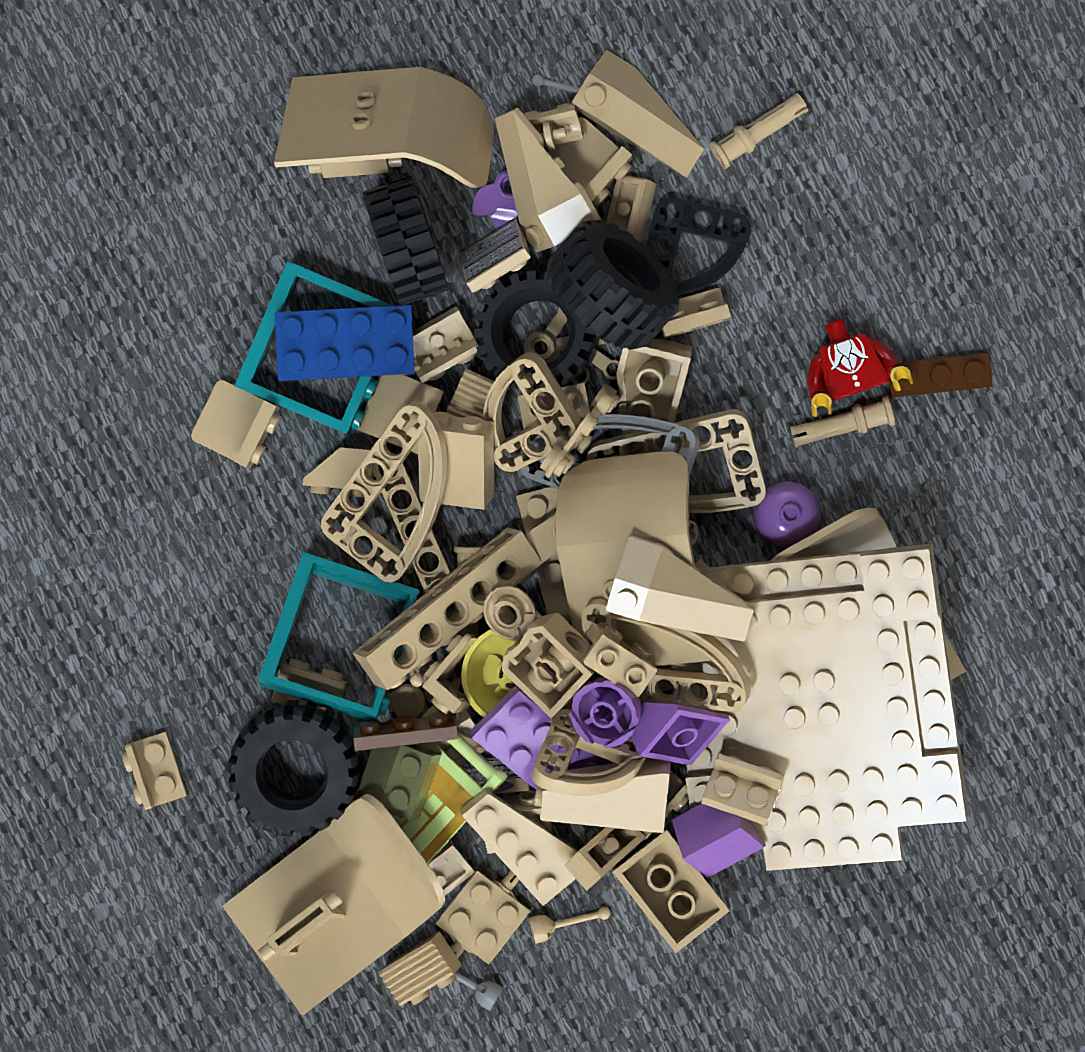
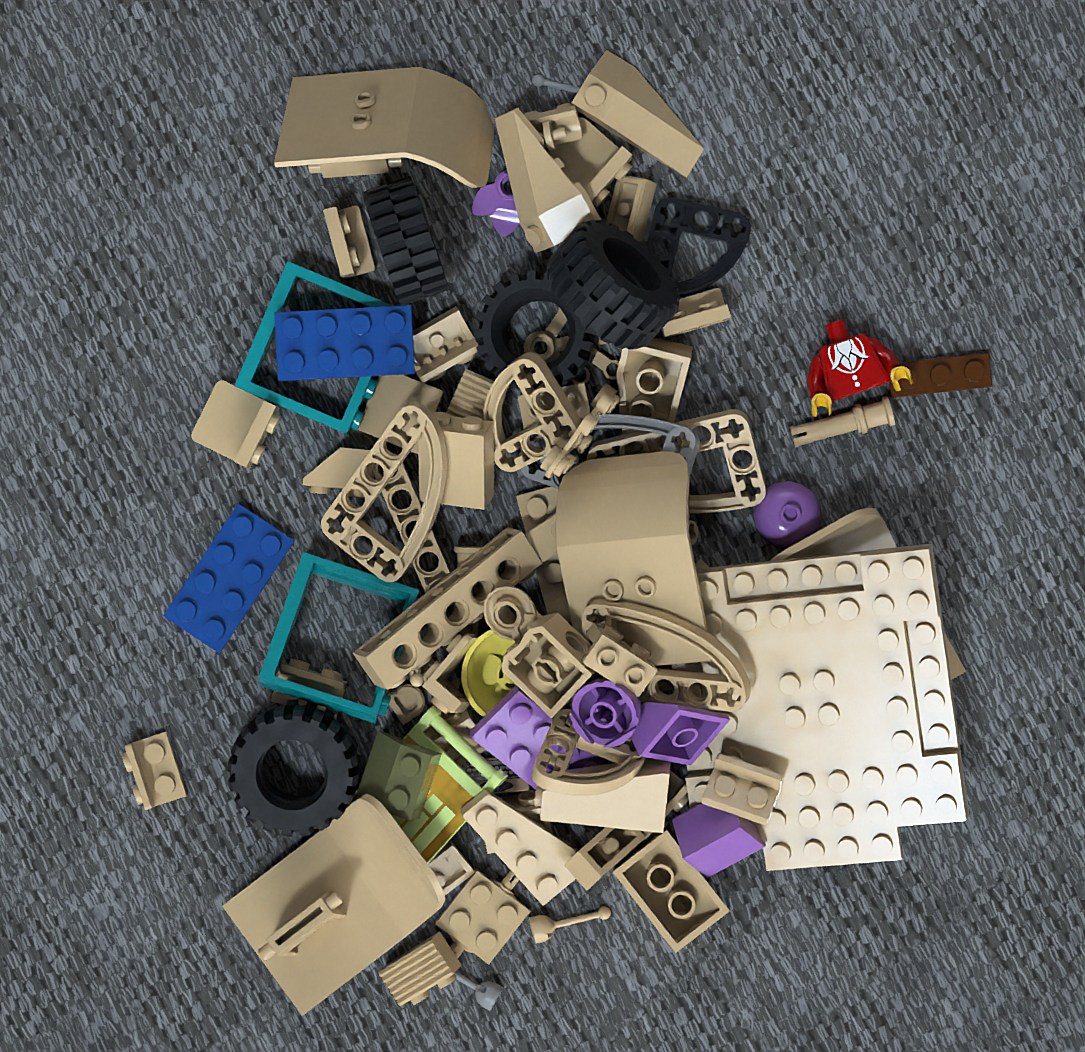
reddish brown plate [353,712,458,751] -> none
tile [460,219,531,293] -> none
tan wedge [605,535,755,642] -> none
tan pin [709,93,808,169] -> none
none -> blue plate [163,503,295,653]
none -> tan bracket [323,206,375,279]

